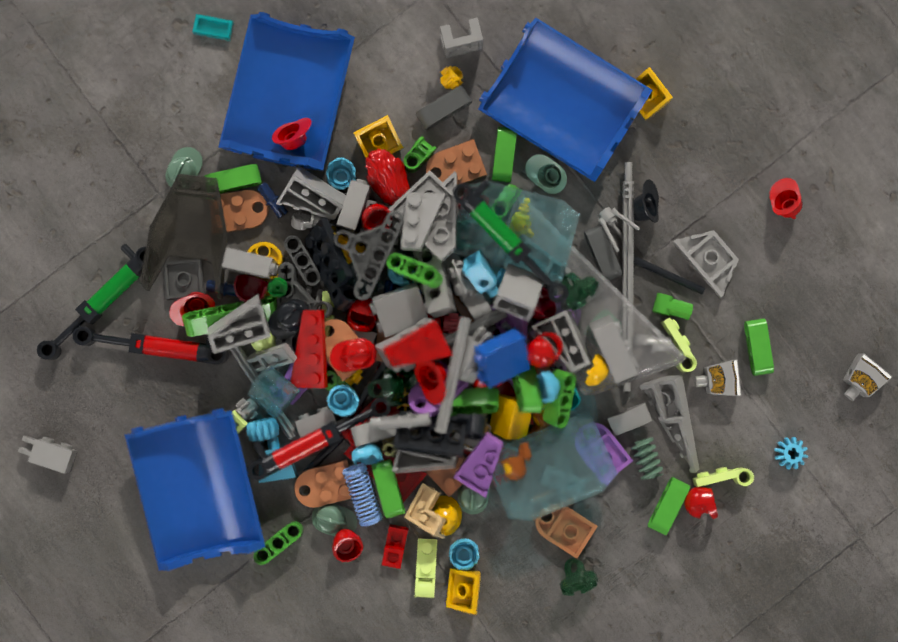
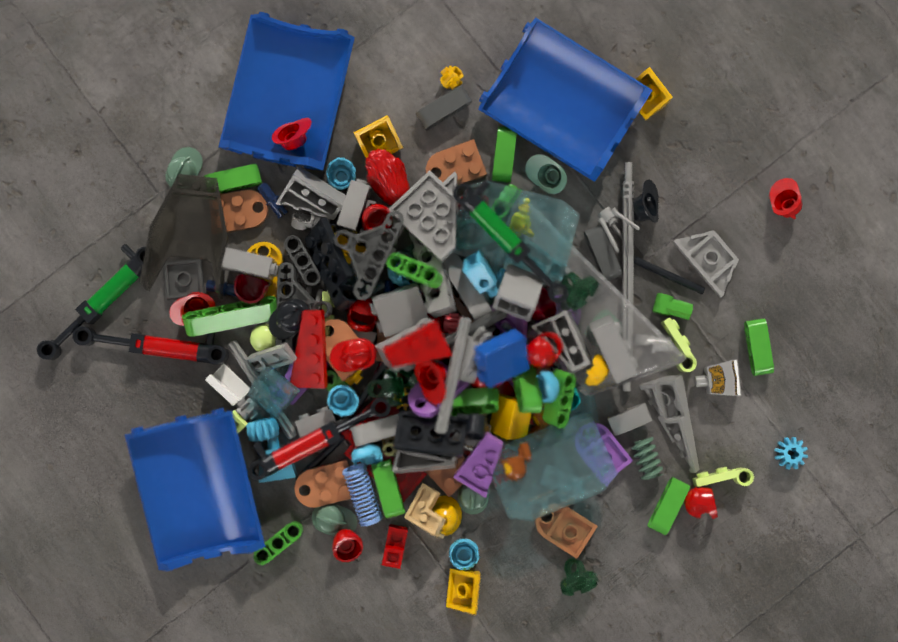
light grey hinge [18,436,77,474] -> none
teal tile [192,14,234,41] -> none
light grey wedge [208,294,271,354] -> none
green tile [268,277,288,298] -> none
light grey pin [370,413,431,430] -> none
light grey wing [401,192,446,251] -> none
bright green piece [404,136,437,173] -> none
yellowish green plate [415,538,437,598] -> none
light grey panel [440,17,483,58] -> none
light grey hinge [447,259,476,302] -> none
light grey torso [843,353,893,401] -> none
none -> white panel [205,363,252,406]

